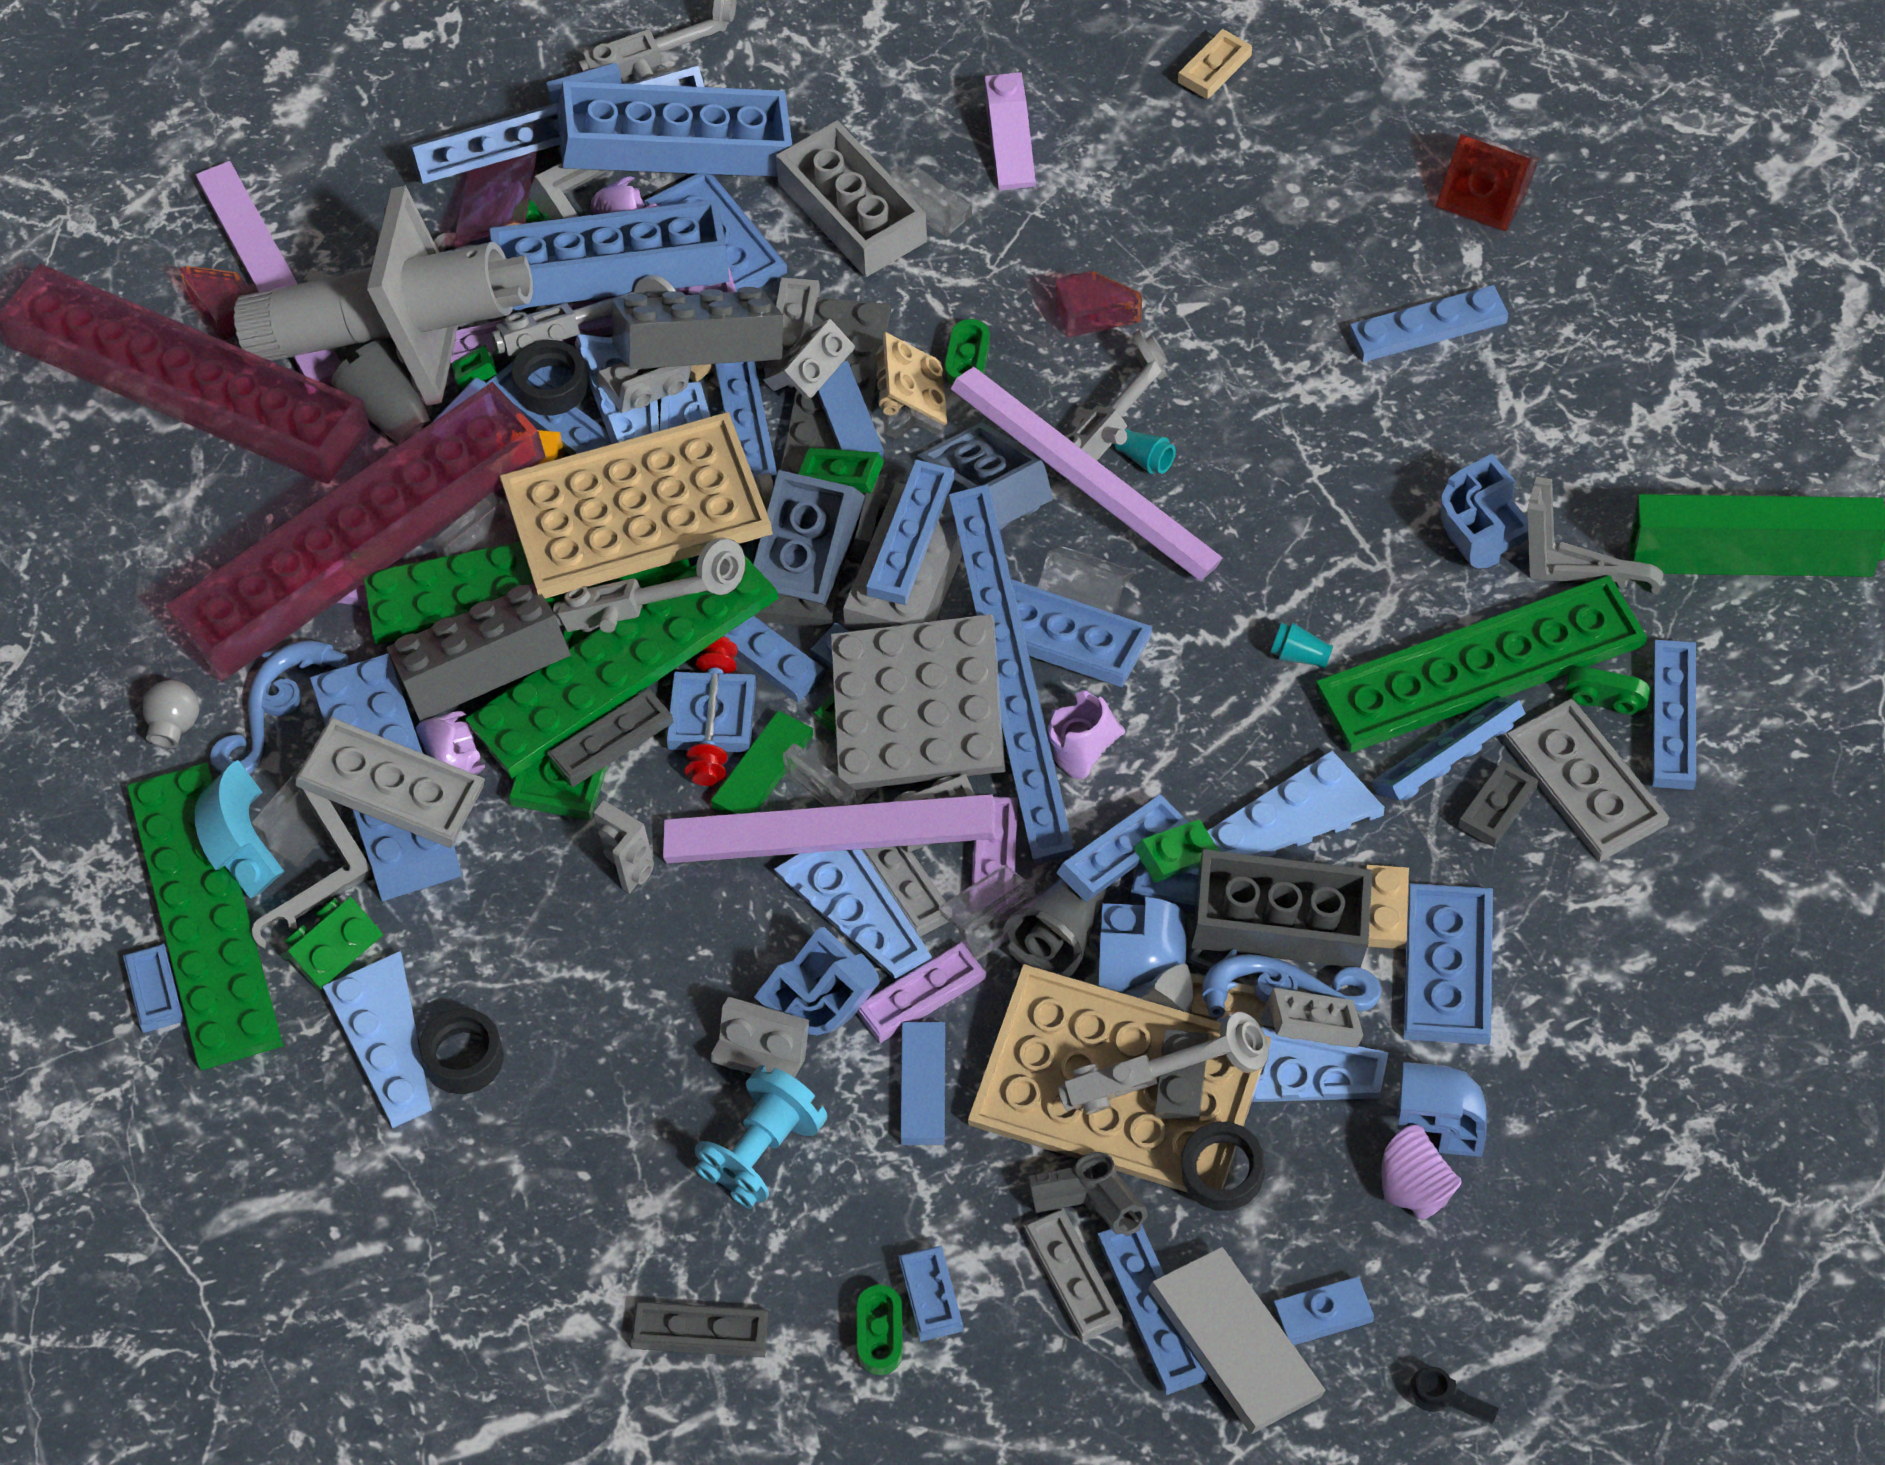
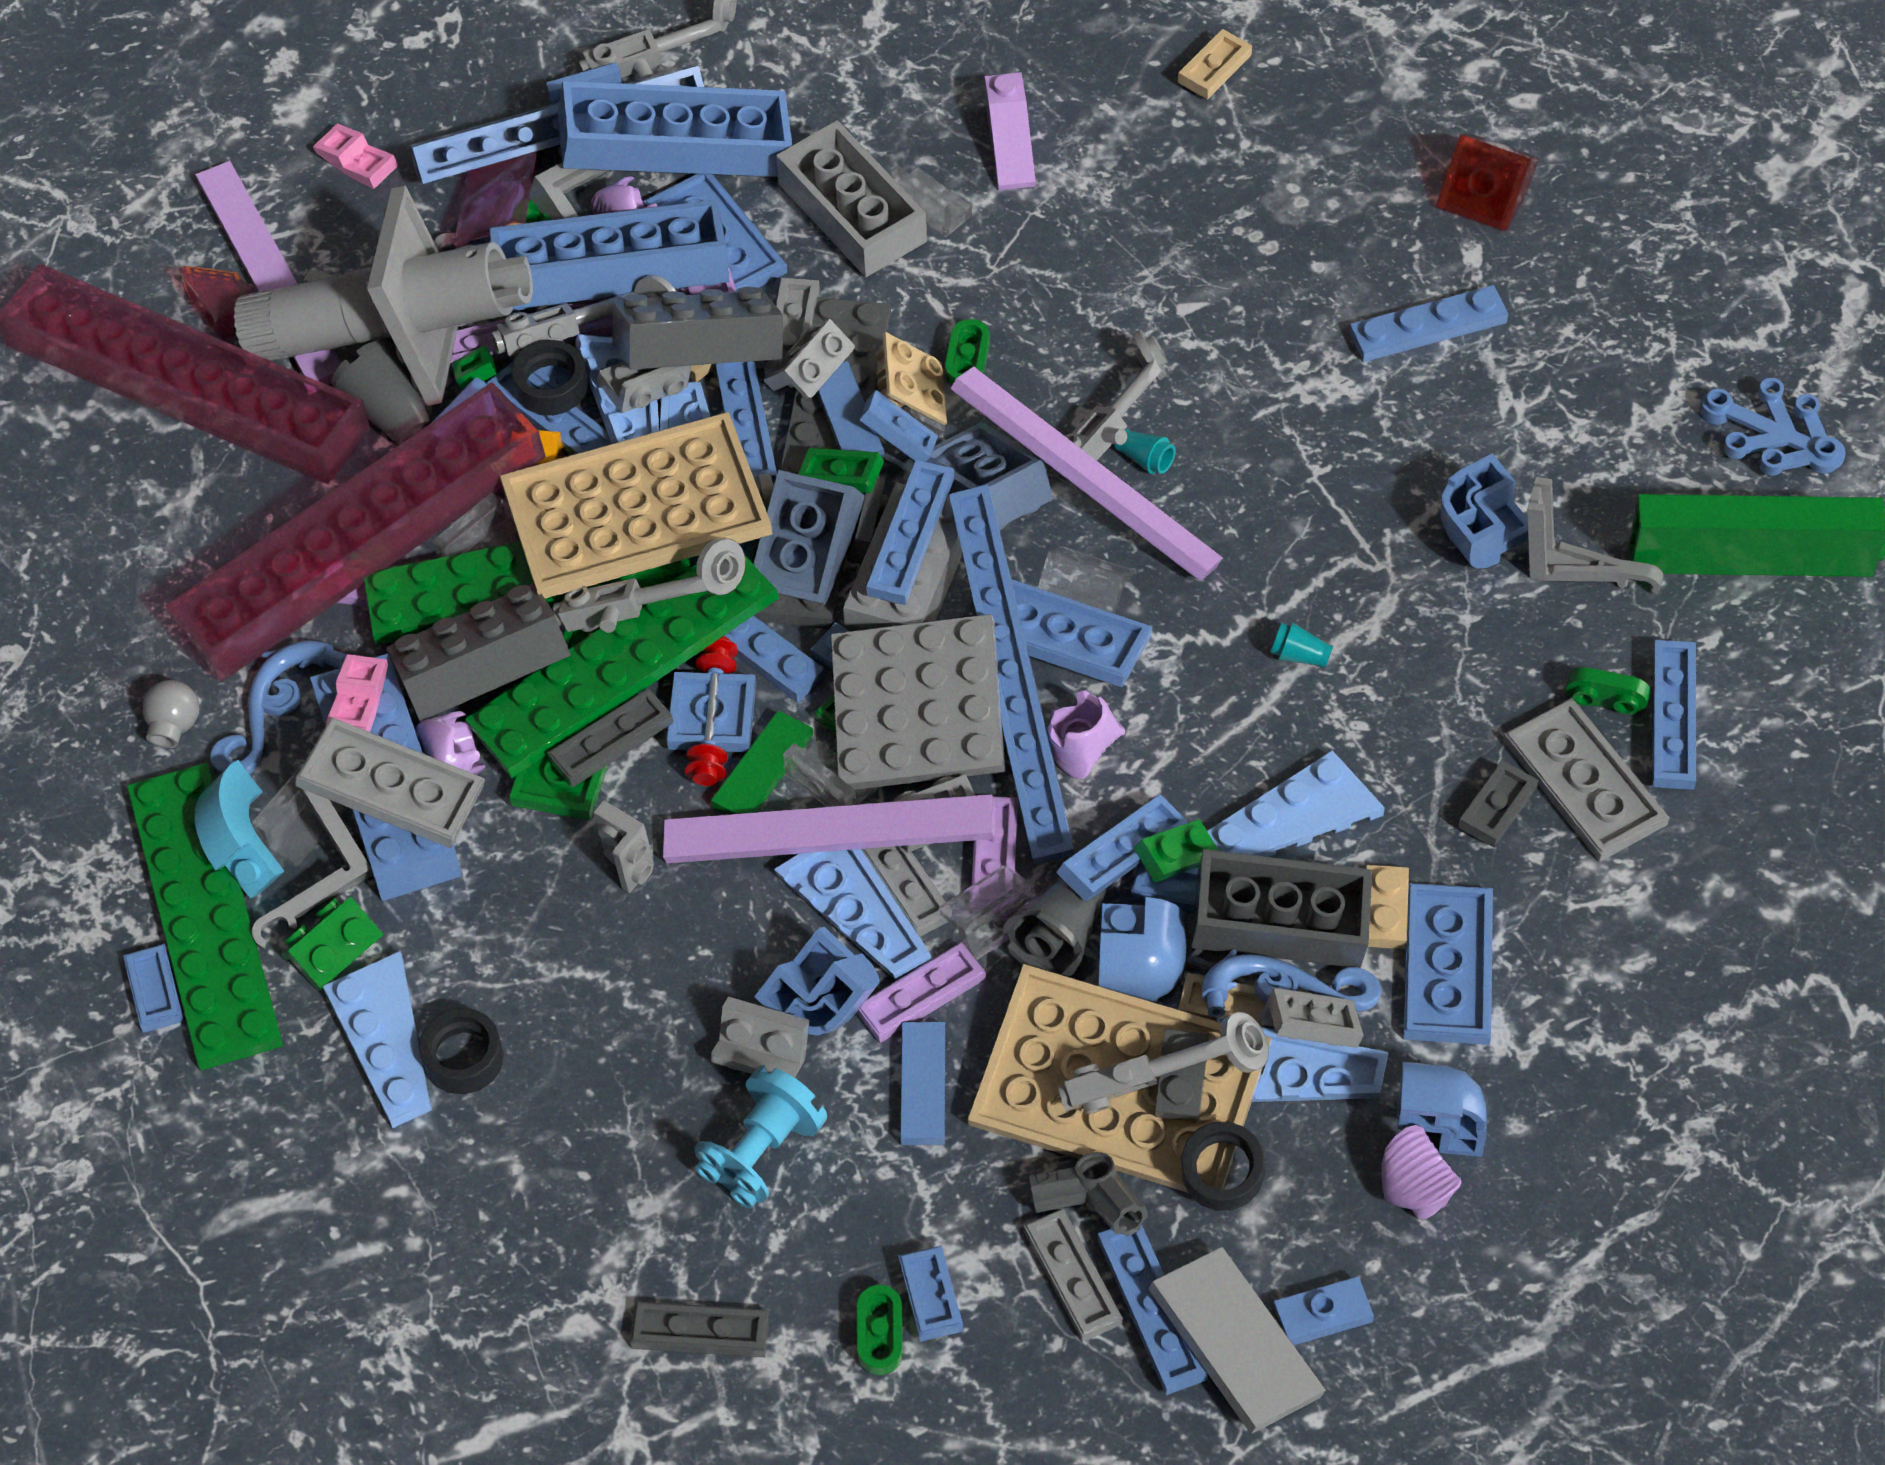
clear pink slope [1056,271,1142,338] -> none
dark grey tile [1125,963,1193,1014] -> none
green plate [1315,575,1647,753] -> none
medium blue plate [1371,696,1526,801] -> none
black plate [1409,1367,1499,1425] -> none
none -> bright pink slope [313,123,398,189]
none -> bright pink slope [326,654,388,732]
none -> medium blue plate [859,390,938,462]
none -> medium blue plant [1700,378,1846,476]

